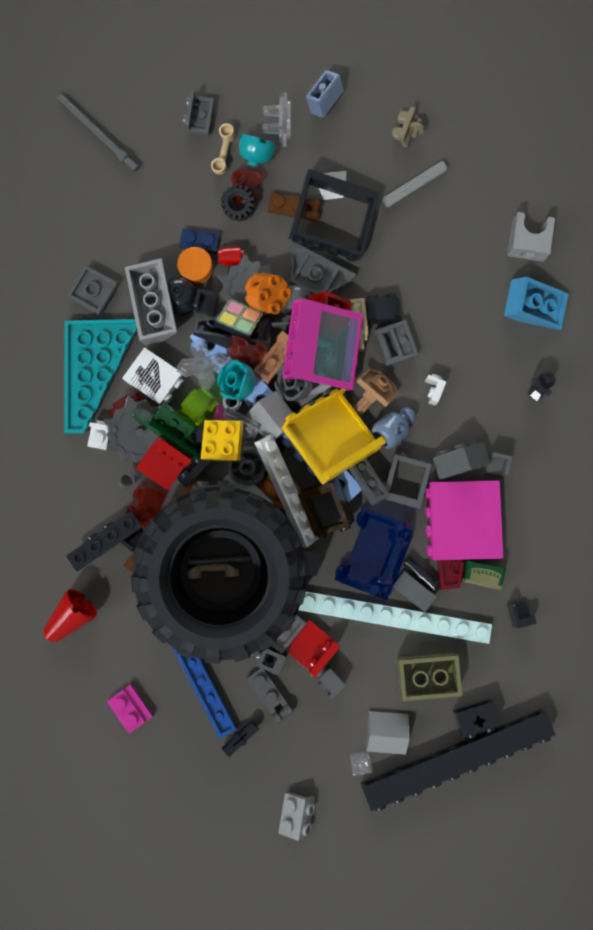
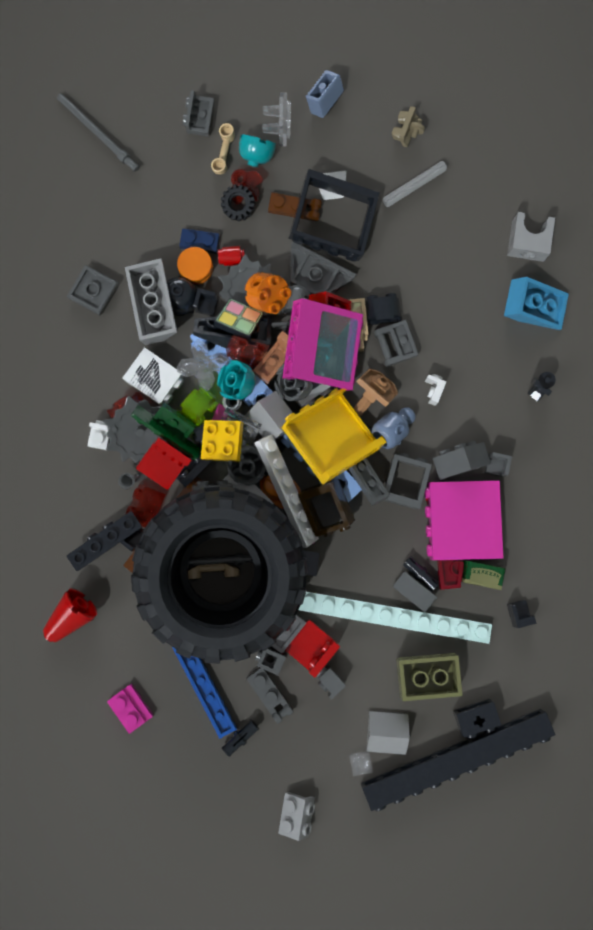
teal wing [64,319,137,434] -> none
clear blue windscreen [335,507,414,600] -> none

